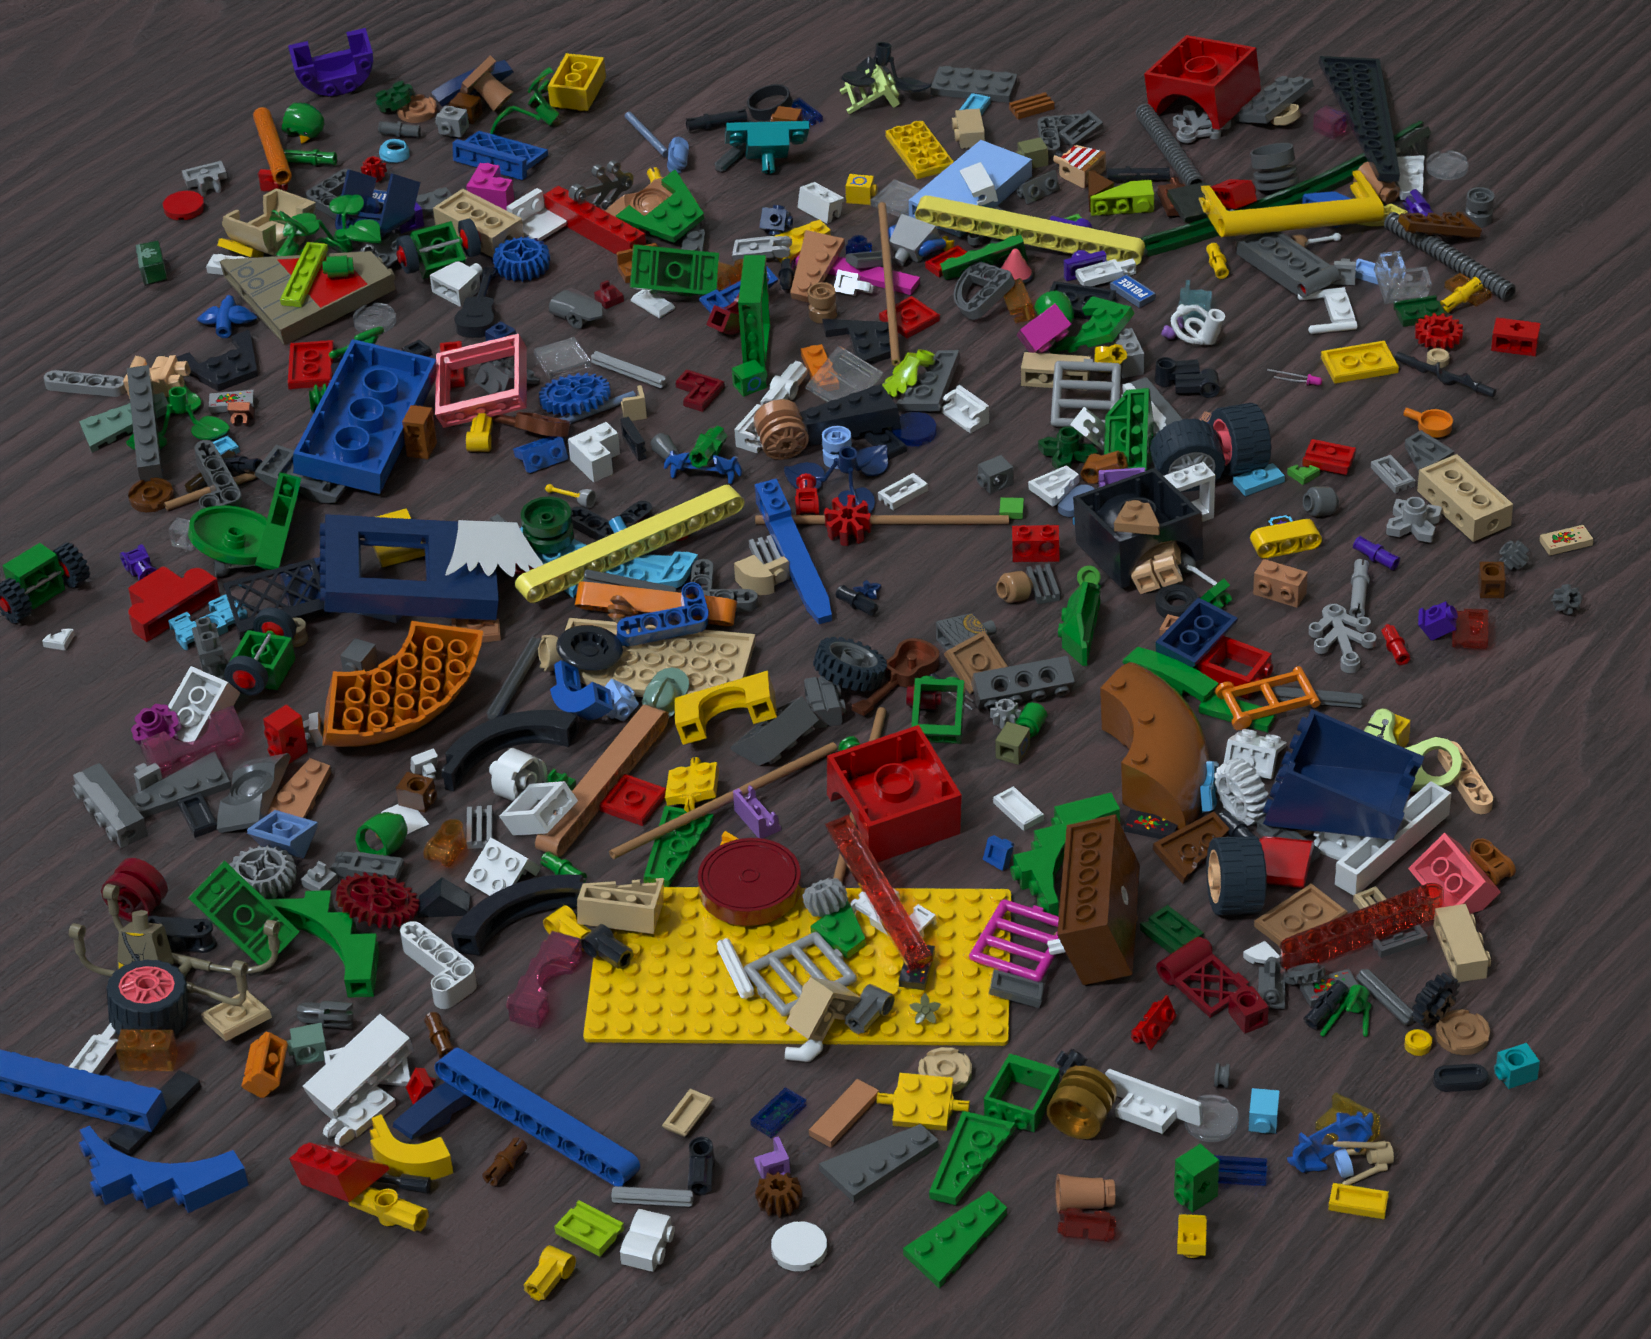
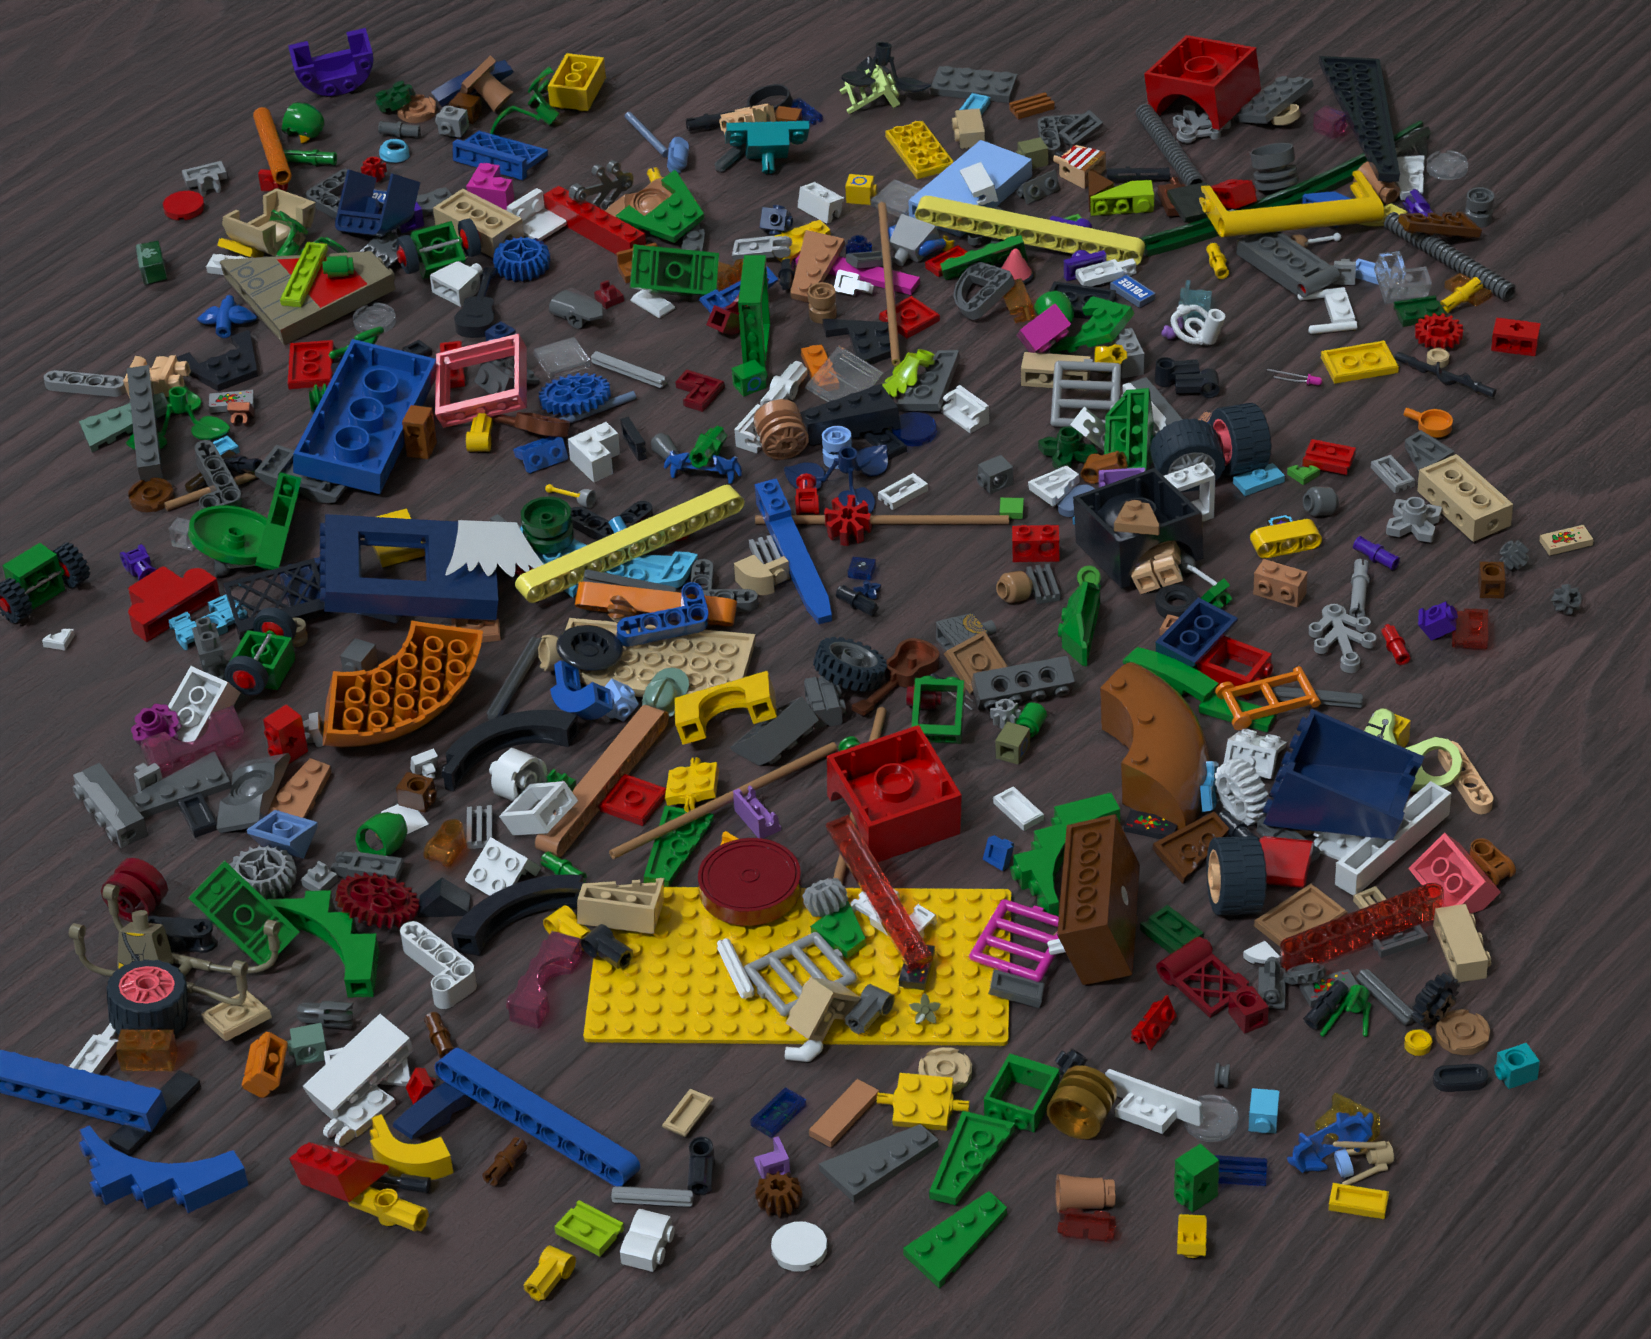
green plant [283,194,381,253] -> none
tan panel [621,385,647,421] -> none
none -> light nougat hips [719,103,776,134]
none -> clear blue tile [848,556,876,580]

